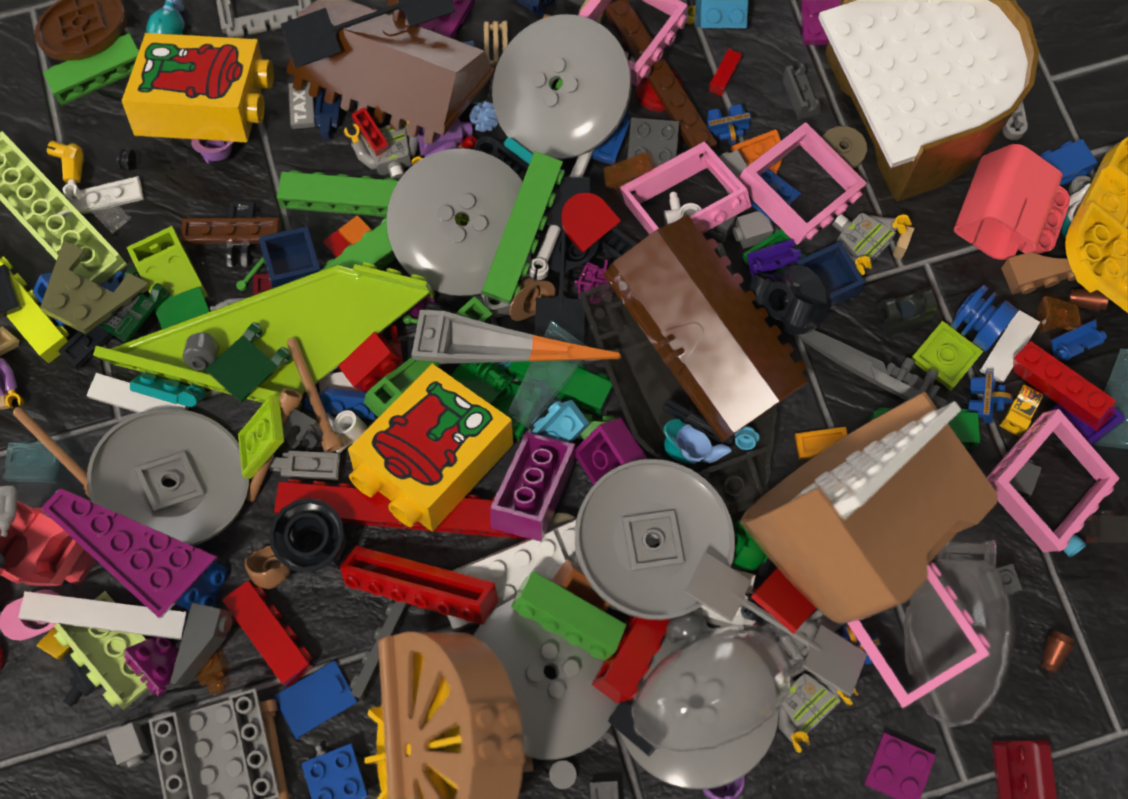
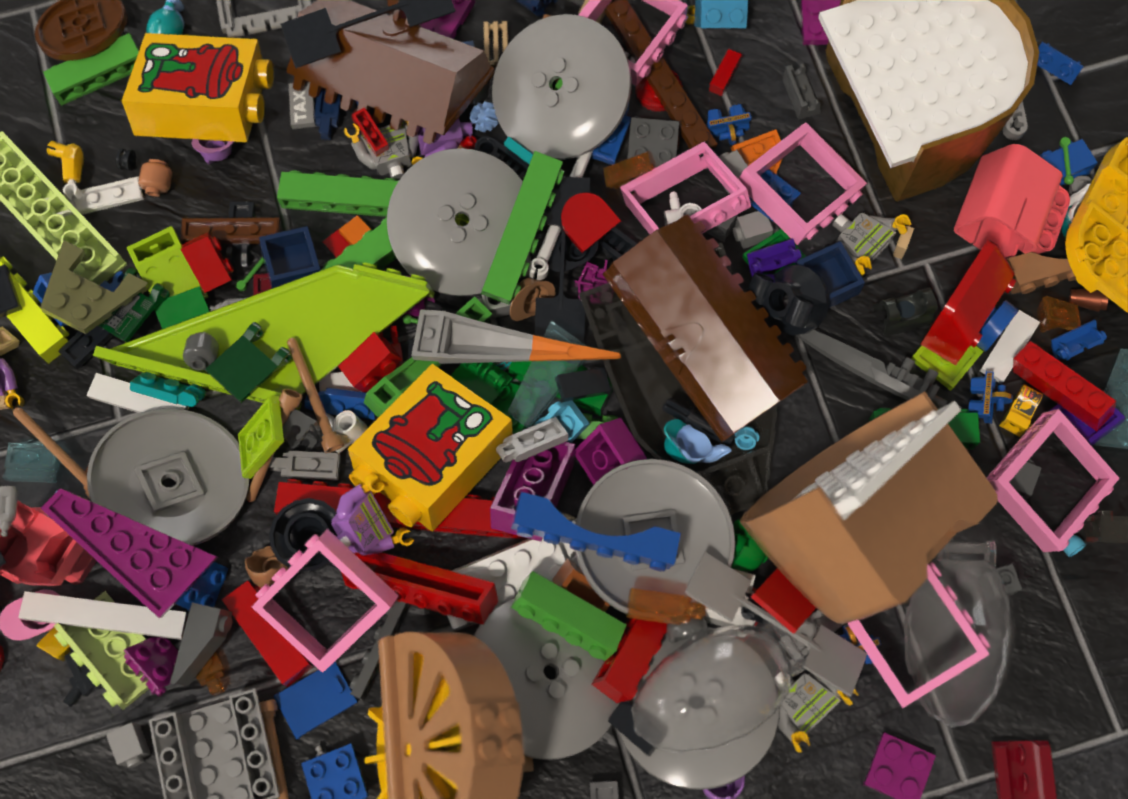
clear bracket [90,195,132,234] -> none
light grey tile [549,761,577,789] -> none
light orange tile [794,427,848,460] -> none
dark tan plate [822,126,867,170] -> none
copper cone [1041,631,1074,673] -> none
none -> nougat head [138,159,173,197]
none -> red brick [180,232,234,293]
none -> bright pink window [252,529,399,673]
none -> medium lavender torso [331,474,414,555]
none -> light grey hinge [496,417,568,462]
none -> blue arch [511,492,681,572]
none -> black tile [555,368,611,402]
none -> clear orange hinge [627,588,706,625]
none -> red windscreen [921,240,1017,365]
none -> blue hinge [1037,42,1083,85]
none -> bright green hinge [1059,137,1074,185]

